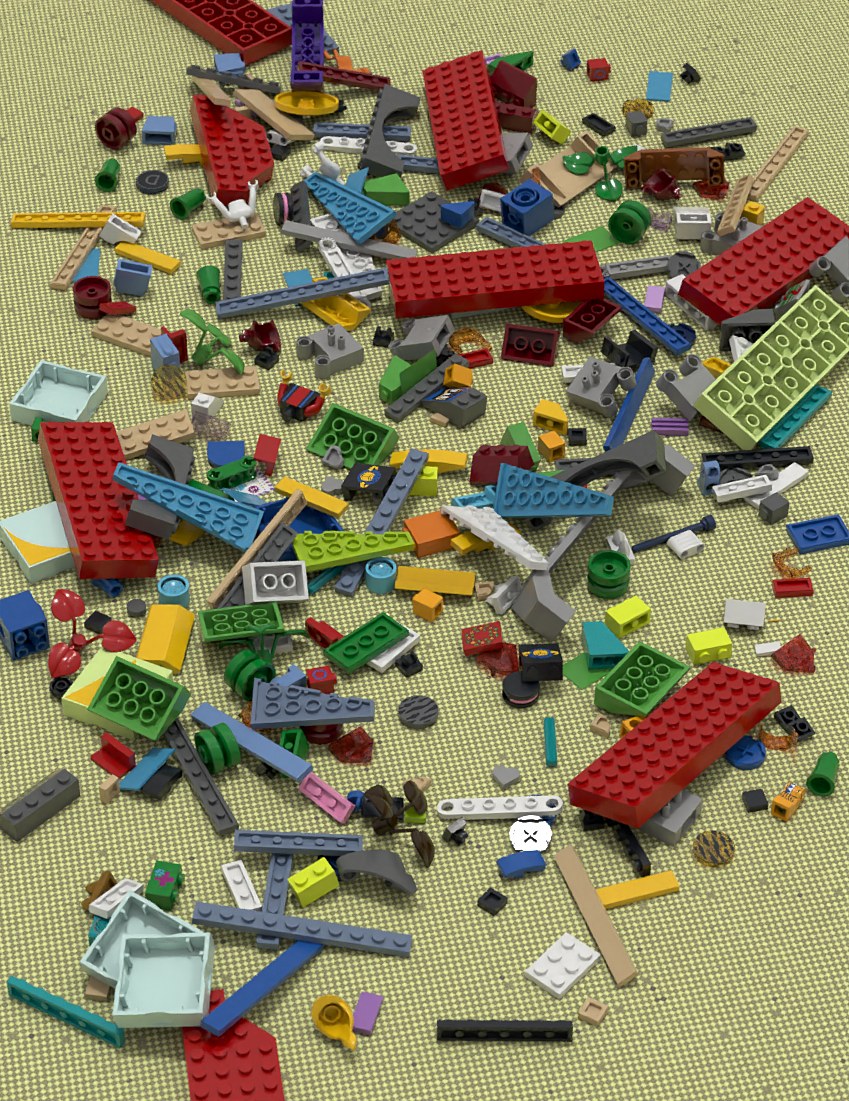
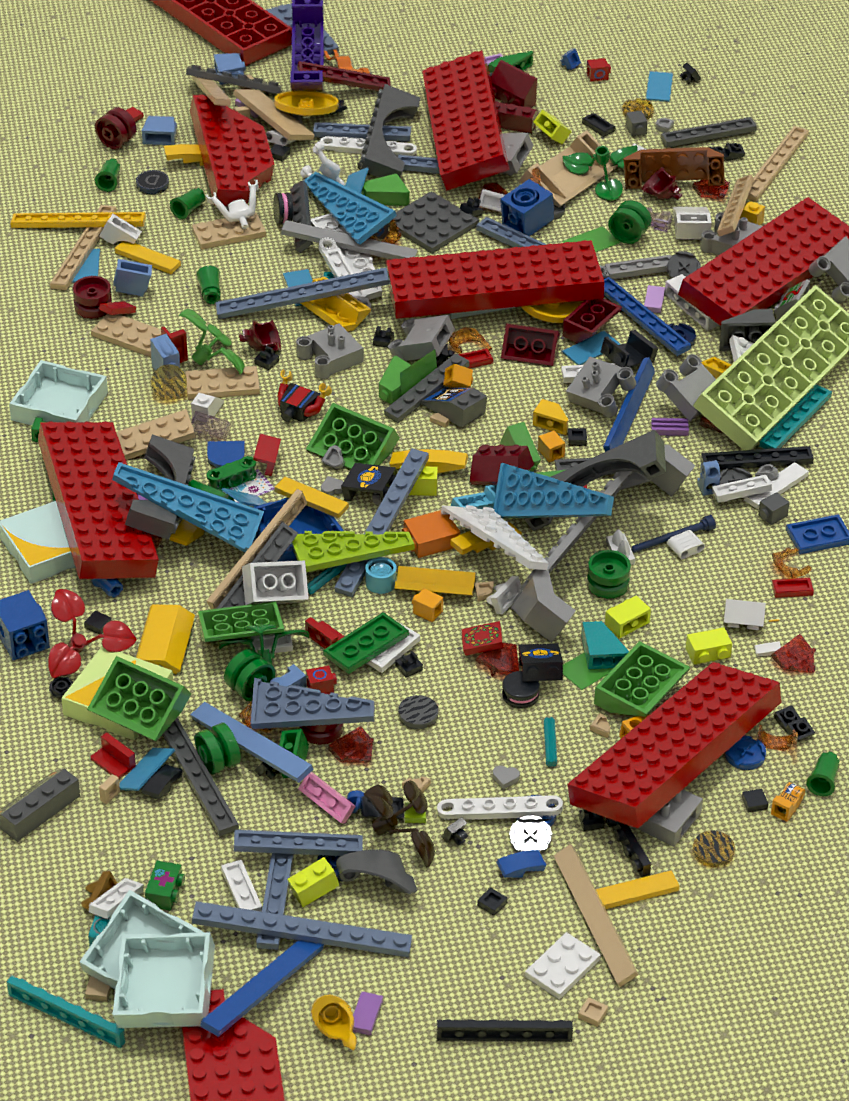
dark grey tile [127,599,147,617] -> none
medium azure piece [158,575,190,608] -> none
dark grey plate [223,239,243,301] -> none
blue slope [440,201,474,228] -> none
none -> dark azure piece [562,331,620,365]

